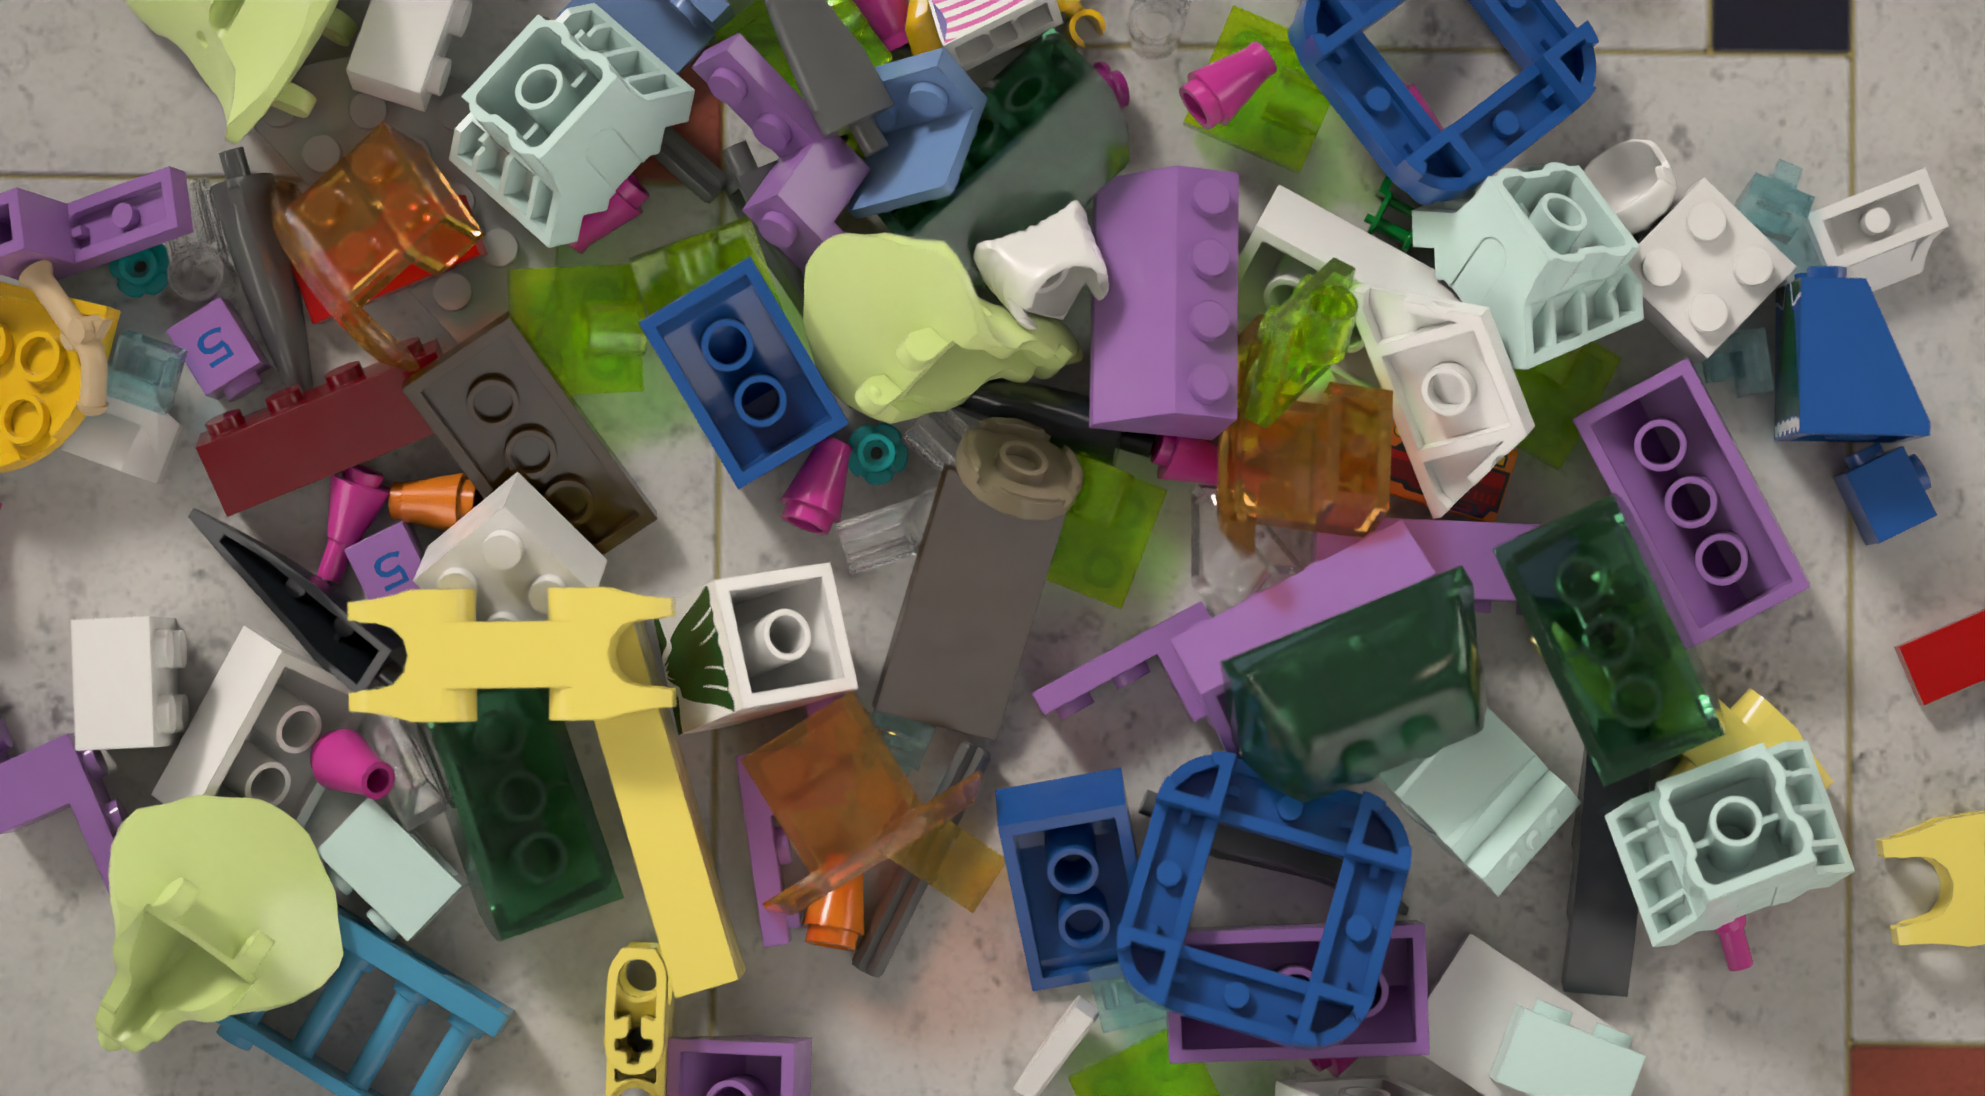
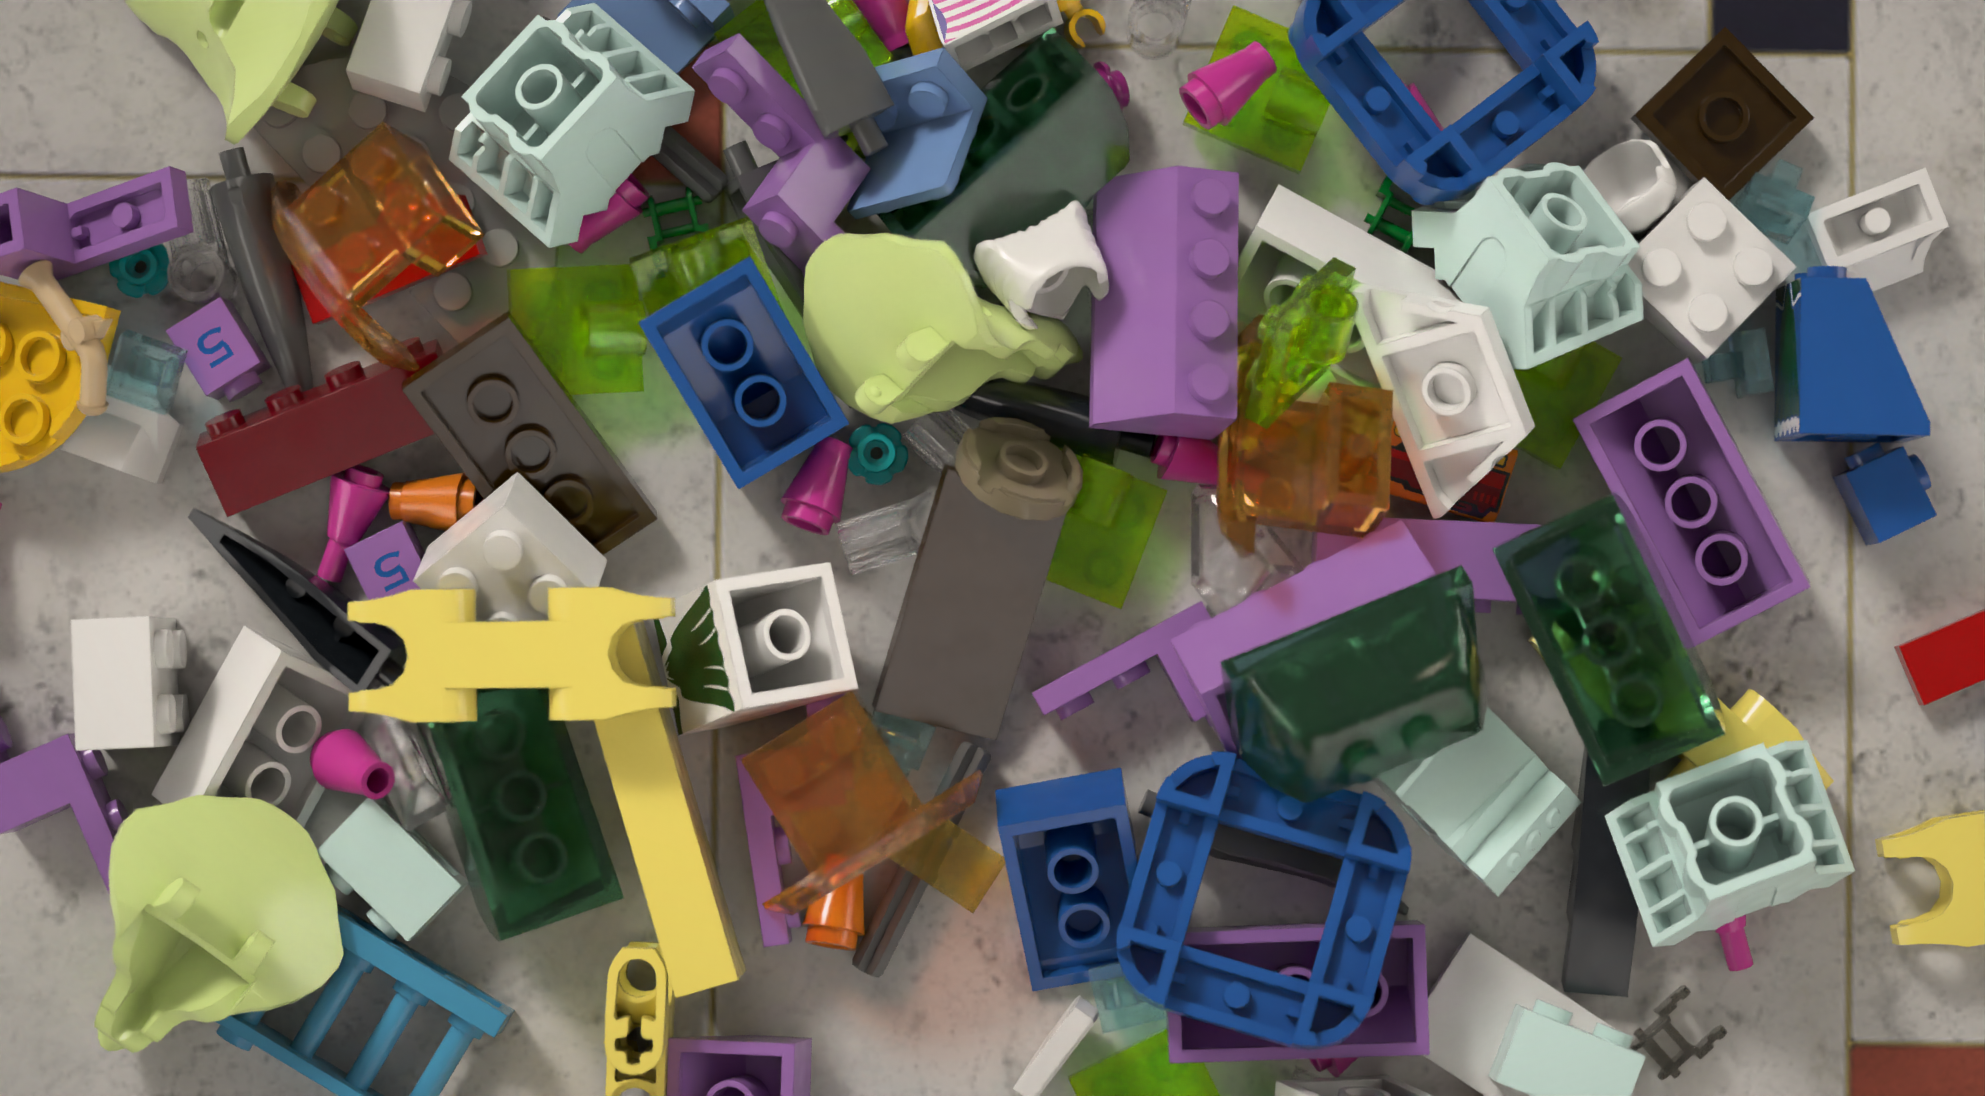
none -> green piece [642,187,718,278]
none -> dark brown plate [1630,27,1814,200]
none -> clear smoke piece [1630,985,1728,1080]

